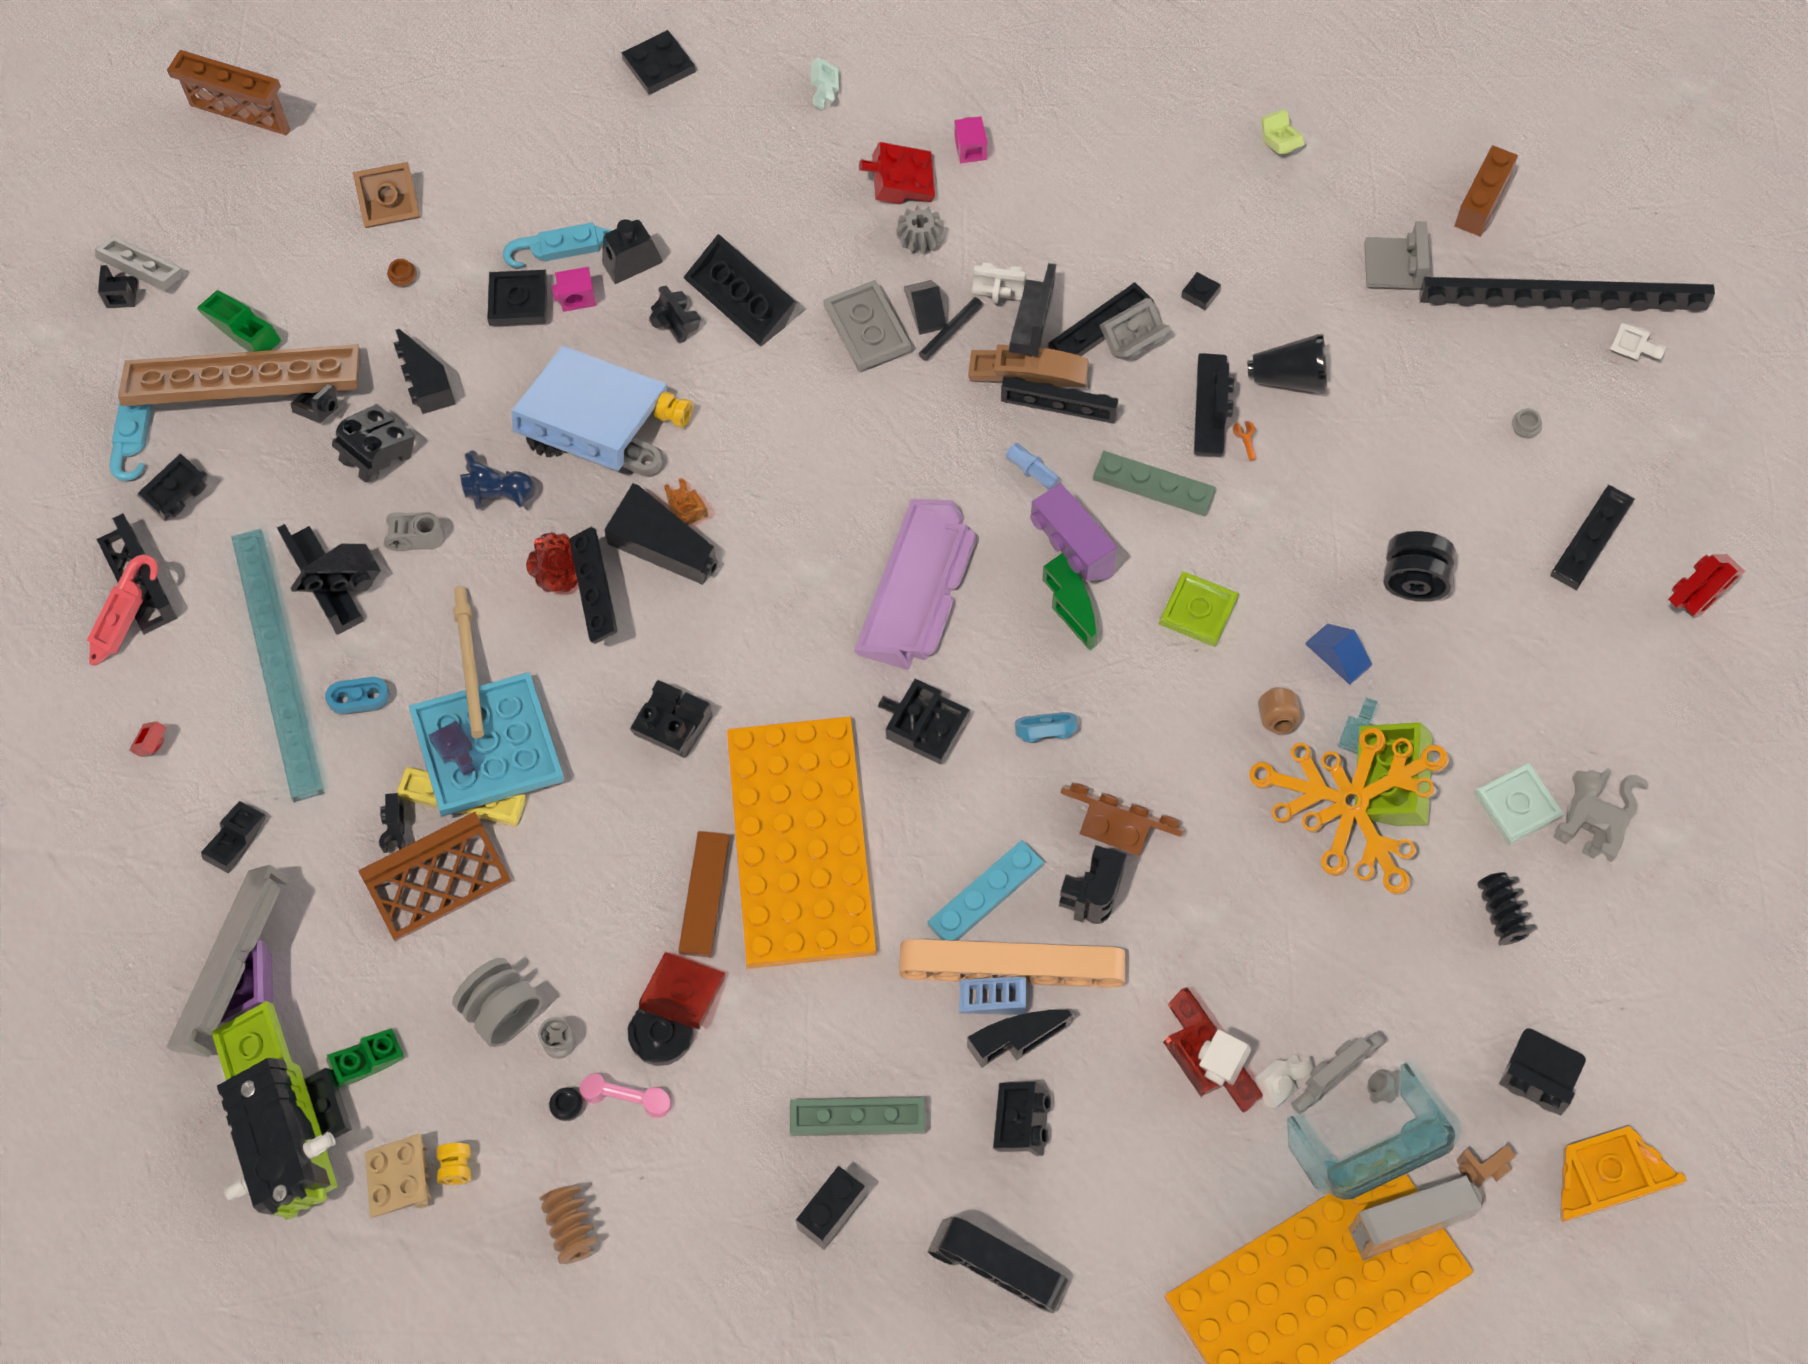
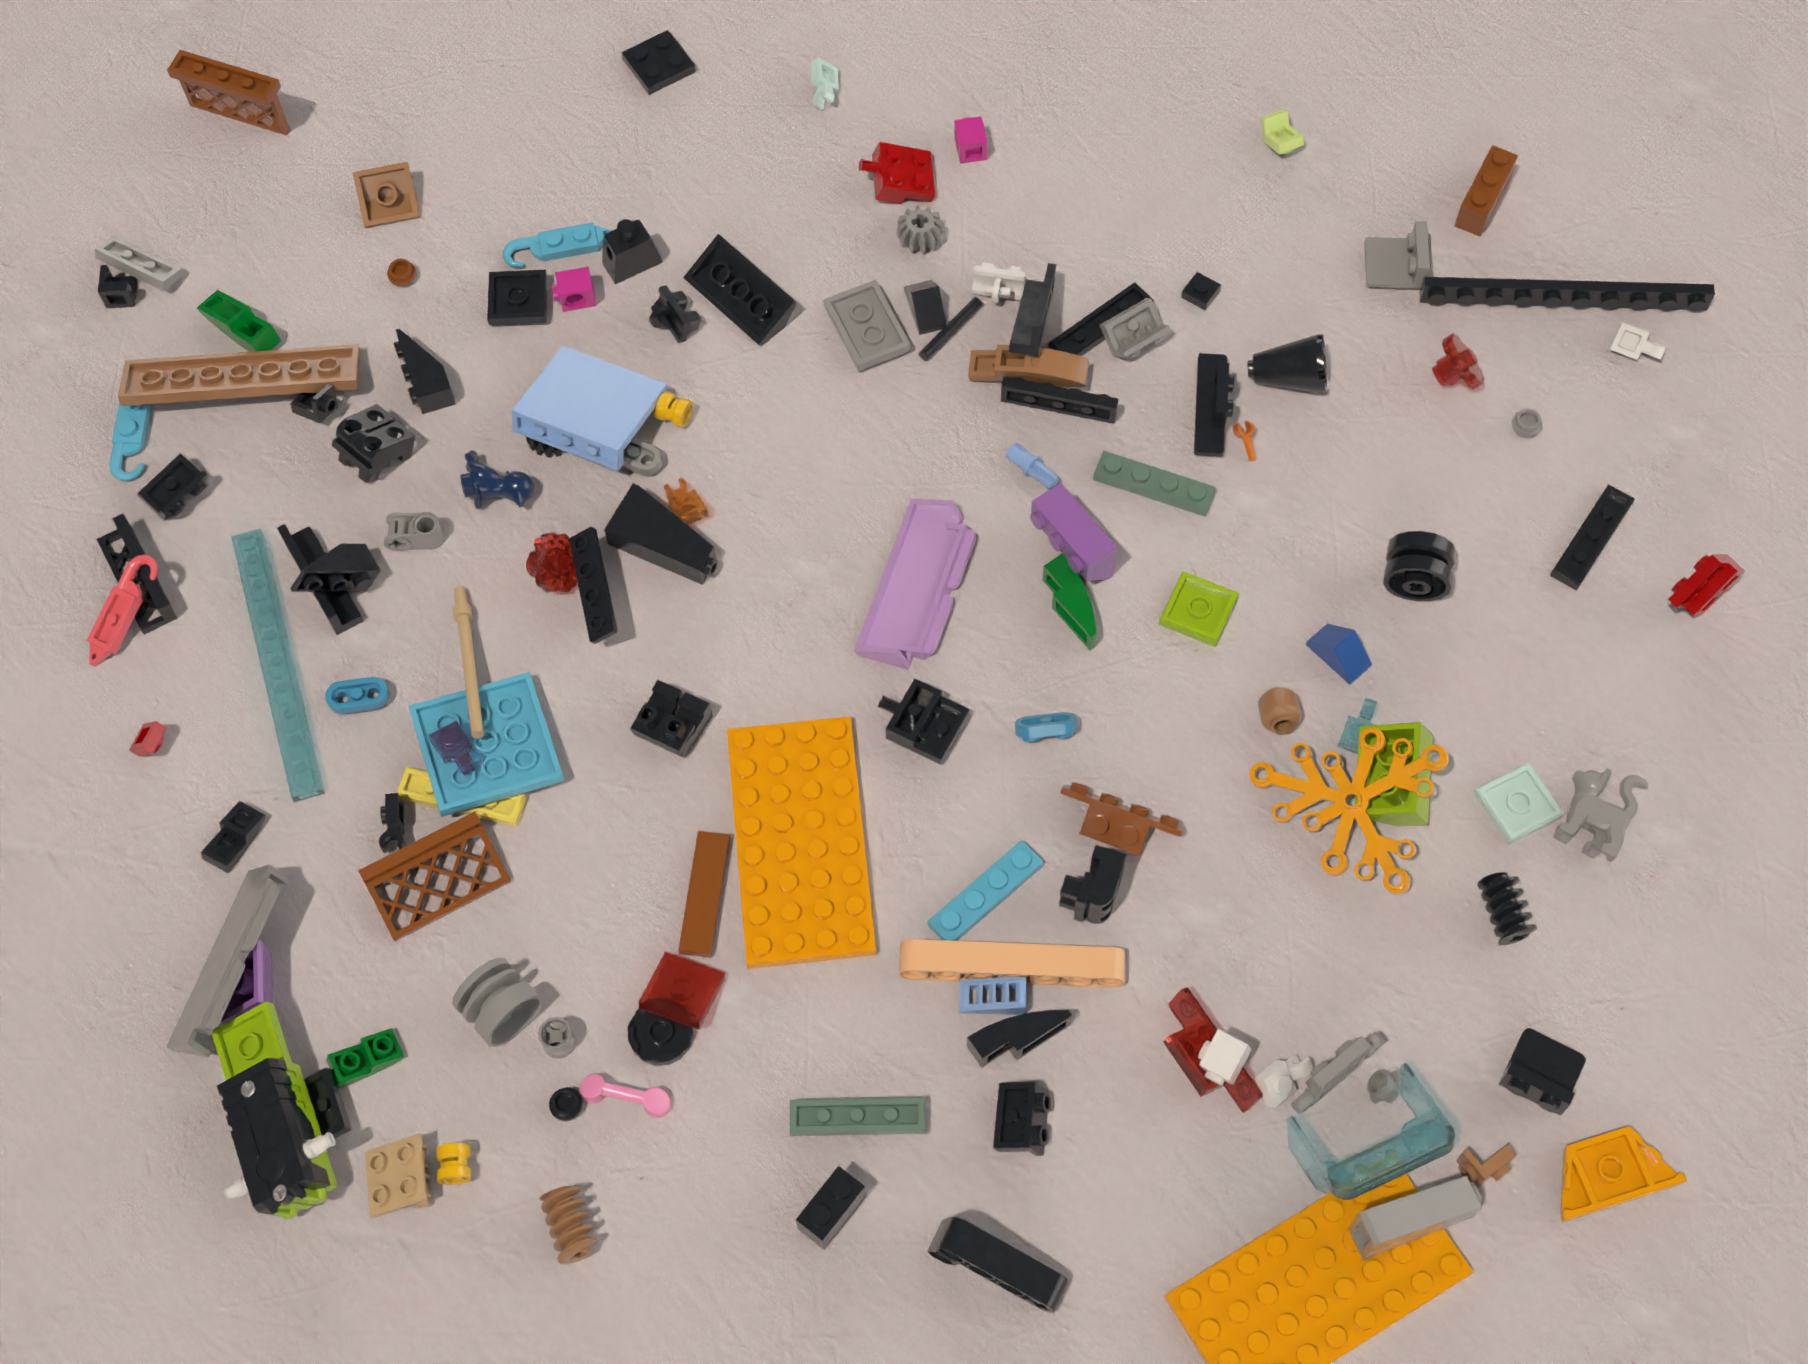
none -> clear red plant [1432,333,1485,390]

